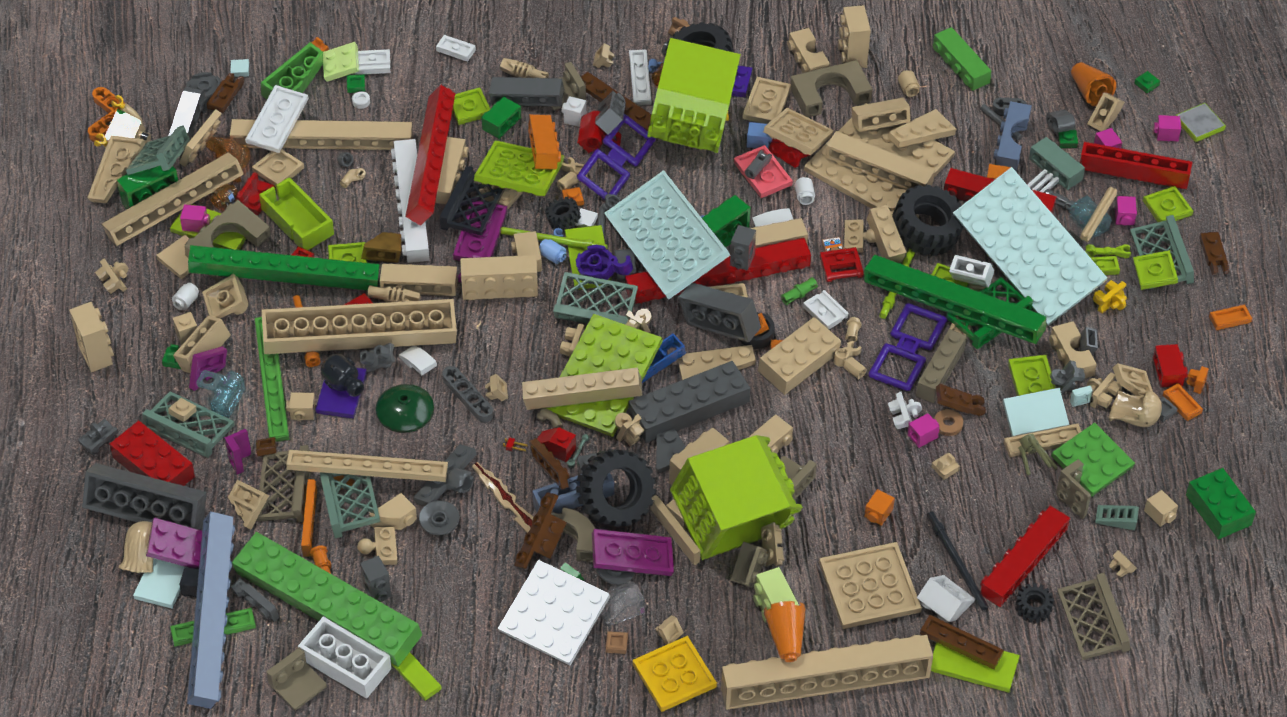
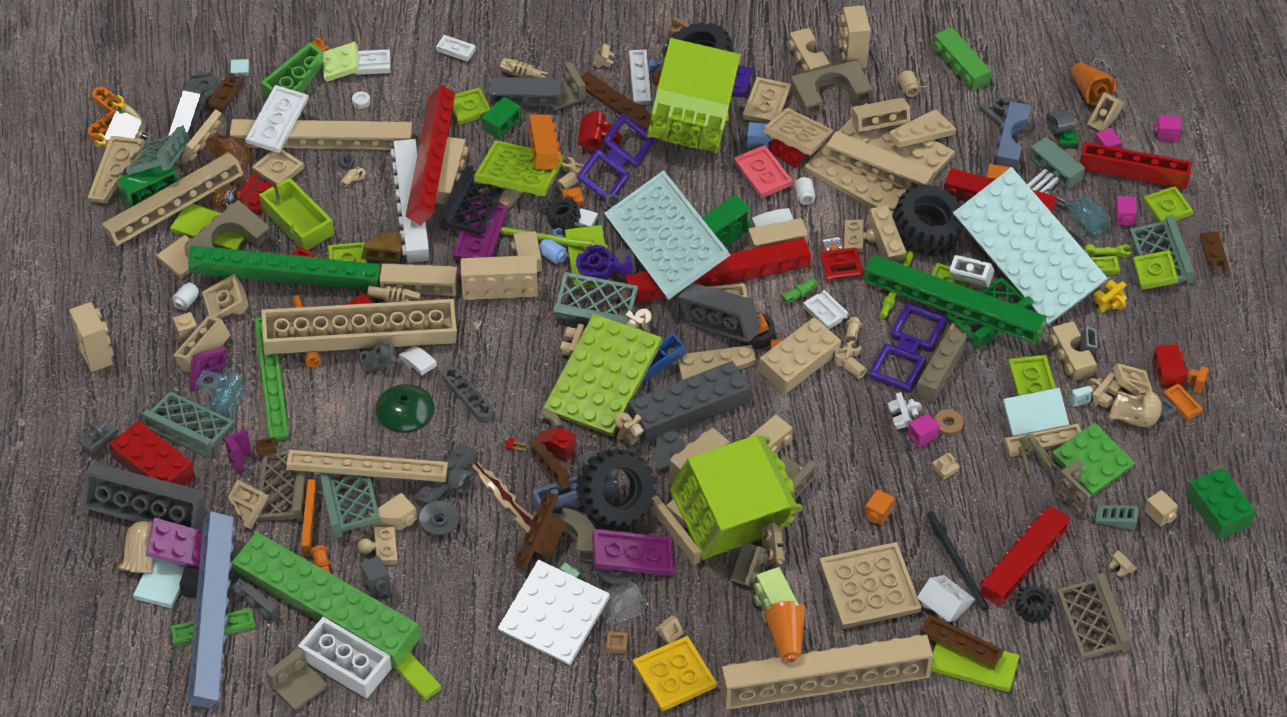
tan hips [95,258,129,294] -> none
green tile [162,344,181,369] -> none
tan plate [168,398,196,422] -> none
dark pink brick [180,204,210,232] -> none
tan brick [286,392,316,421] -> none
dark purple tile [315,368,367,419] -> none
black piece [321,354,364,397] -> none
green plate [347,74,365,93] -> none
tan tile [485,374,508,401] -> none
tan brick [522,368,643,410] -> none
white brick [561,96,587,127] -> none
sand green hinge [567,434,589,468] -> none
dark grey arch [595,91,626,134] -> none
dark grey brick [730,225,756,270] -> none
dark grey bar [745,150,772,179] -> none
reddish brown hinge [936,384,986,416] -> none
dark grey hips [1050,360,1085,395] -> none
tan axle [1080,187,1117,242] -> none
green plate [1134,71,1160,93] -> none
flat silver tile [1176,103,1226,142] -> none
orange tile [1209,304,1252,331] -> none

